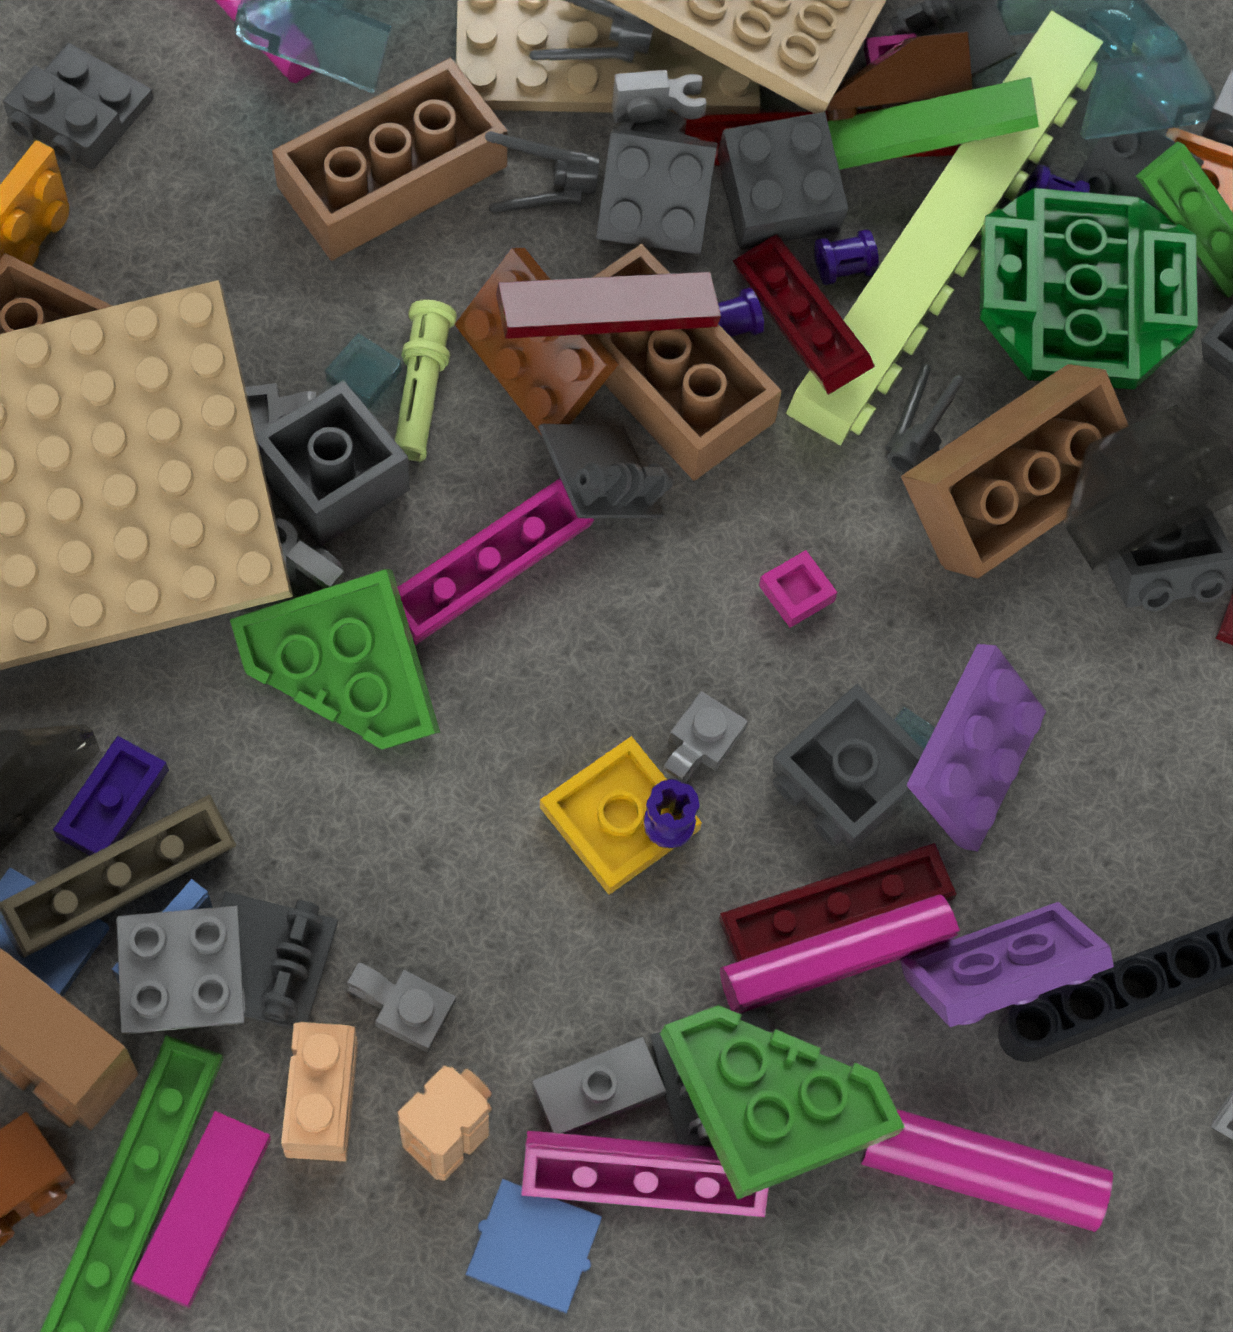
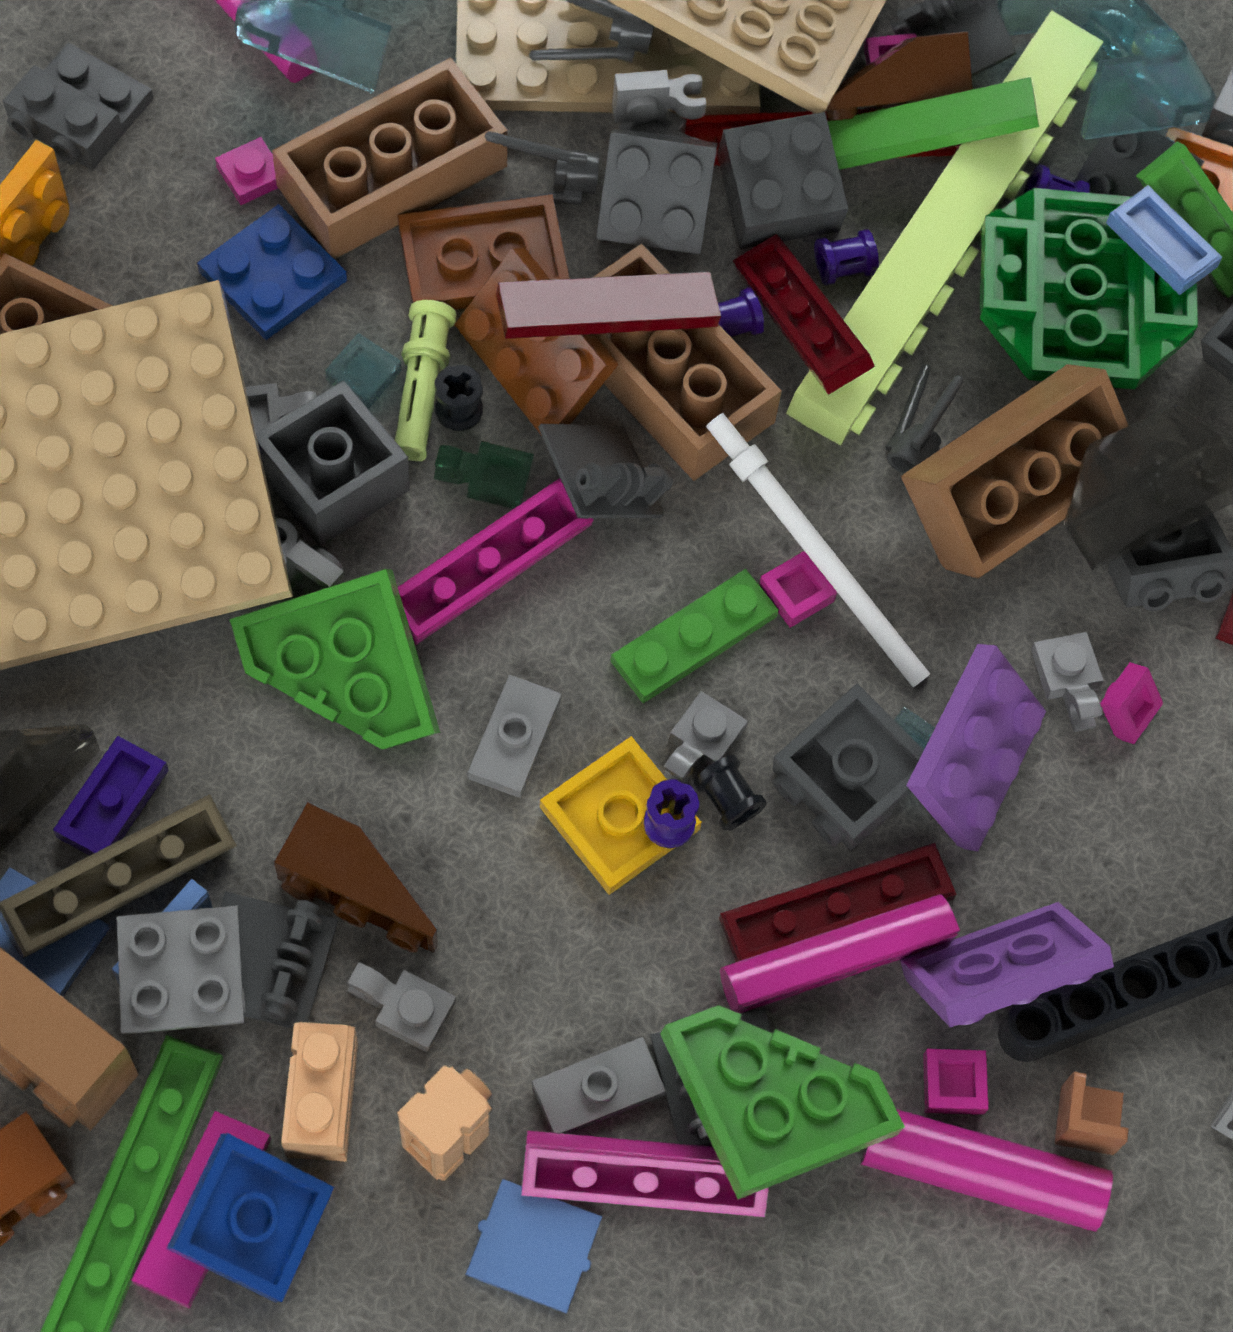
none -> blue plate [166,1133,334,1302]
none -> blue plate [197,204,347,340]
none -> dark pink plate [215,137,278,205]
none -> reddish brown slope [274,802,438,953]
none -> dark orange plate [397,194,570,310]
none -> clear green plate [433,441,534,509]
none -> black bush [435,365,483,431]
none -> light grey plate [467,674,562,798]
none -> bright green plate [611,569,779,704]
none -> black bush [693,755,767,831]
none -> white bar [706,413,930,687]
none -> dark pink plate [923,1049,988,1115]
none -> light grey plate [1031,632,1104,732]
none -> nougat panel [1055,1071,1129,1155]
none -> dark pink plate [1100,662,1163,744]
none -> medium blue tile [1106,185,1222,295]

